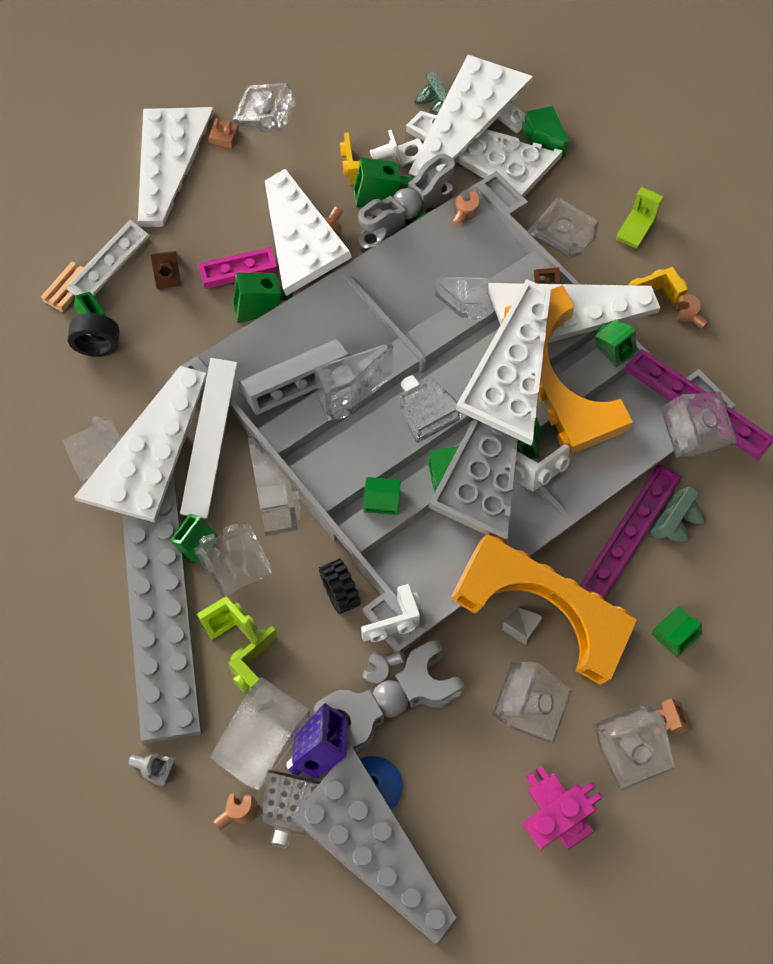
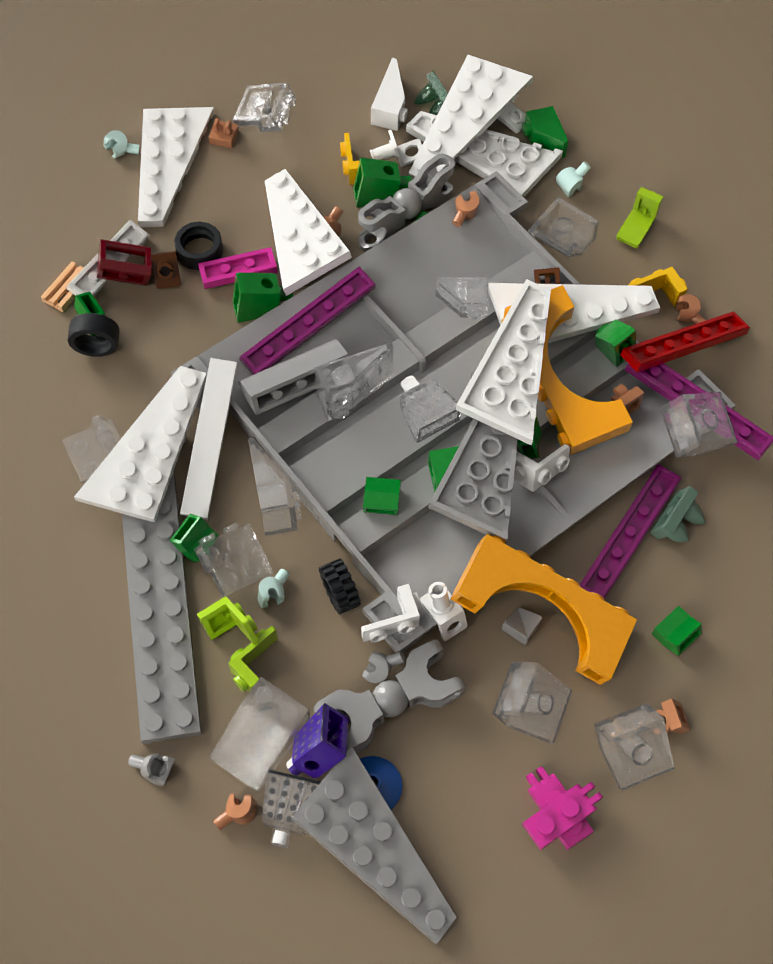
none -> dark red tile [96,239,152,286]
none -> light aqua piece [103,130,139,158]
none -> black tyre [174,221,223,270]
none -> magenta tile [240,266,376,375]
none -> light aqua piece [257,569,290,608]
none -> white slope [371,58,408,131]
none -> white bracket [420,582,468,641]
none -> light aqua piece [556,161,591,197]
none -> nougat tile [611,384,644,415]
none -> red tile [620,311,750,372]

